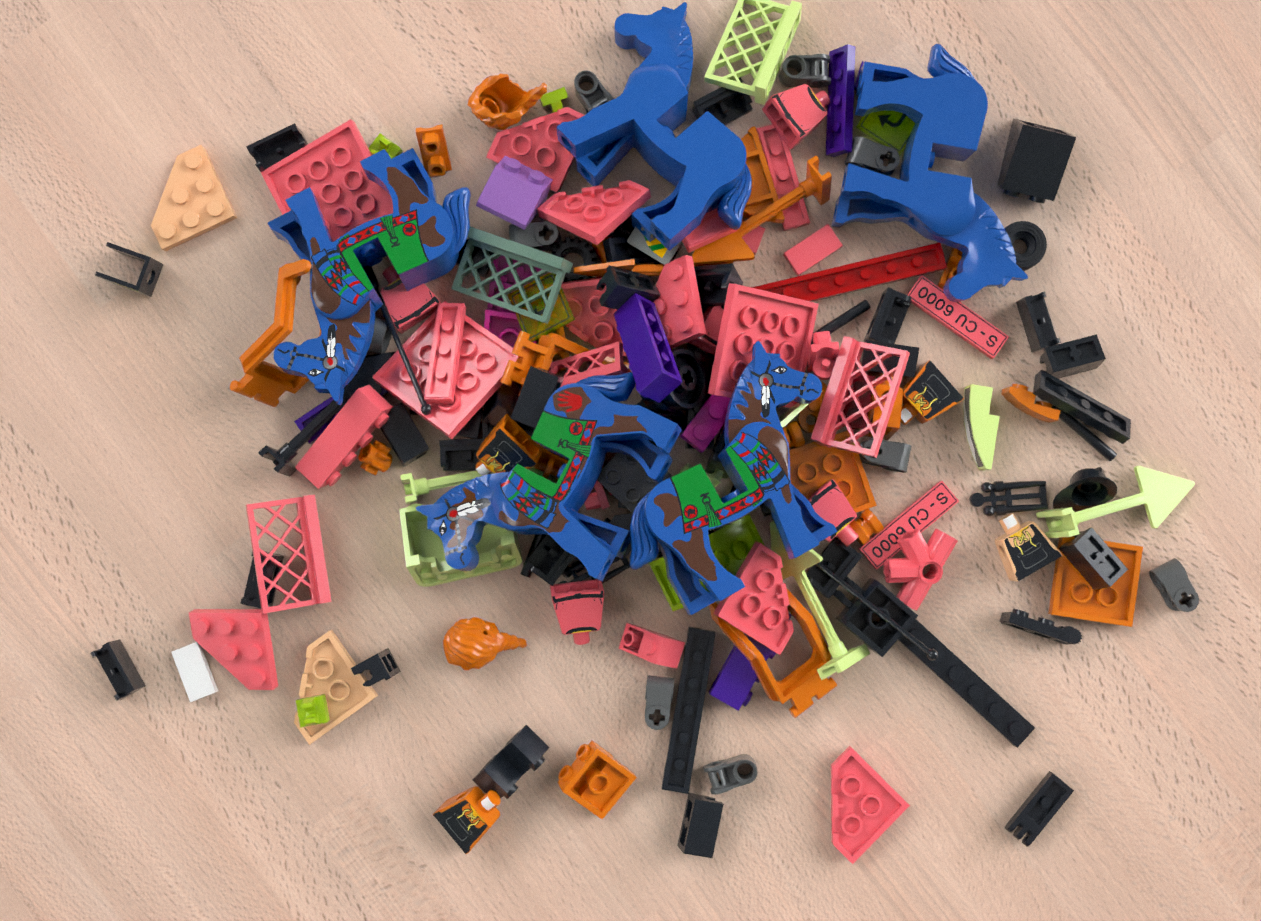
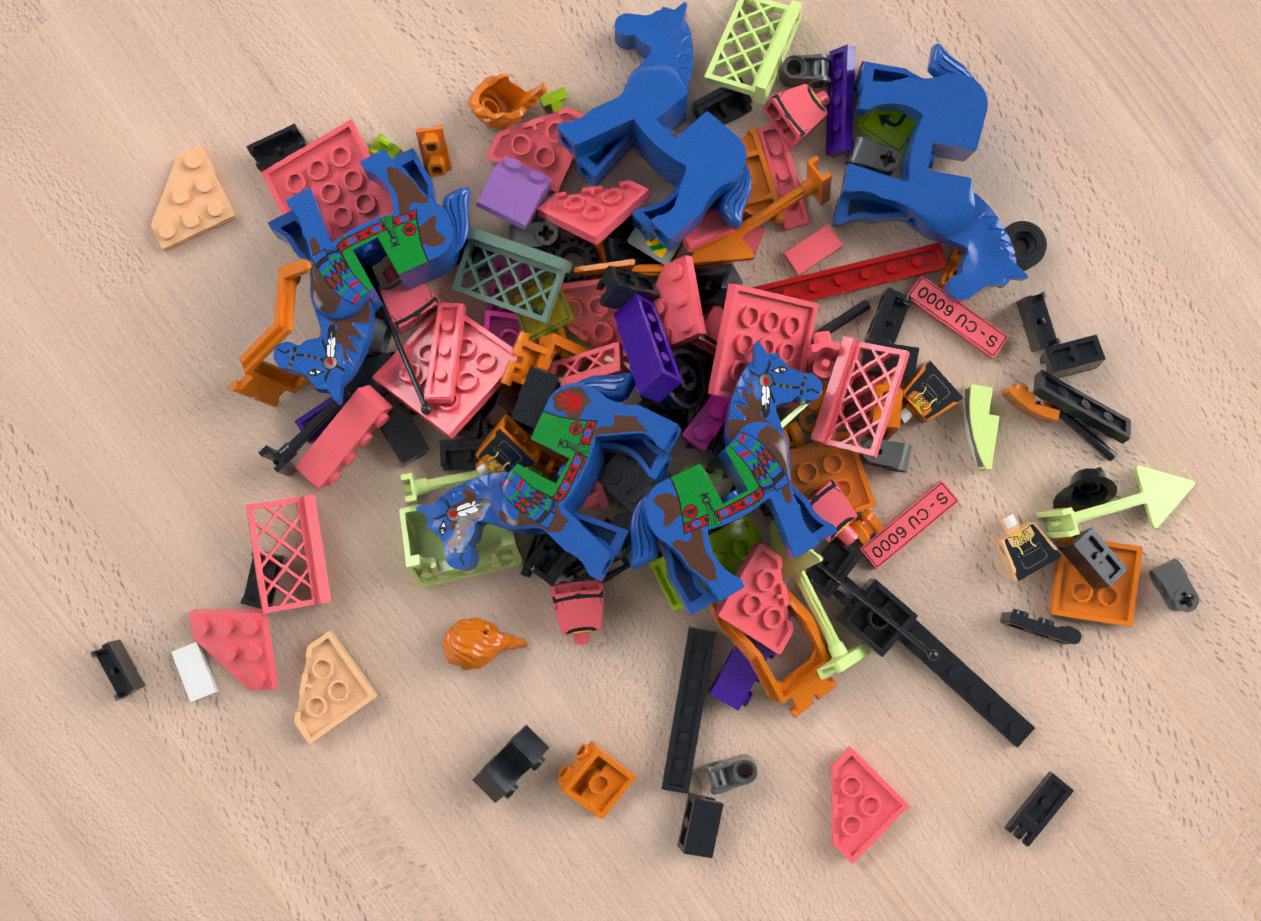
black piece [95,242,164,297] -> none
lime tile [295,694,330,728] -> none
black hinge [351,648,401,686] -> none
orange gear [358,440,393,476] -> none
torso [433,786,501,854] -> none
dark grey piece [574,70,614,113] -> none
coral slope [619,623,685,669] -> none
dark grey piece [645,675,674,730] -> none
coral piece [883,529,958,611] -> none
black piece [969,481,1048,516] -> none
black slope [997,118,1076,204] -> none

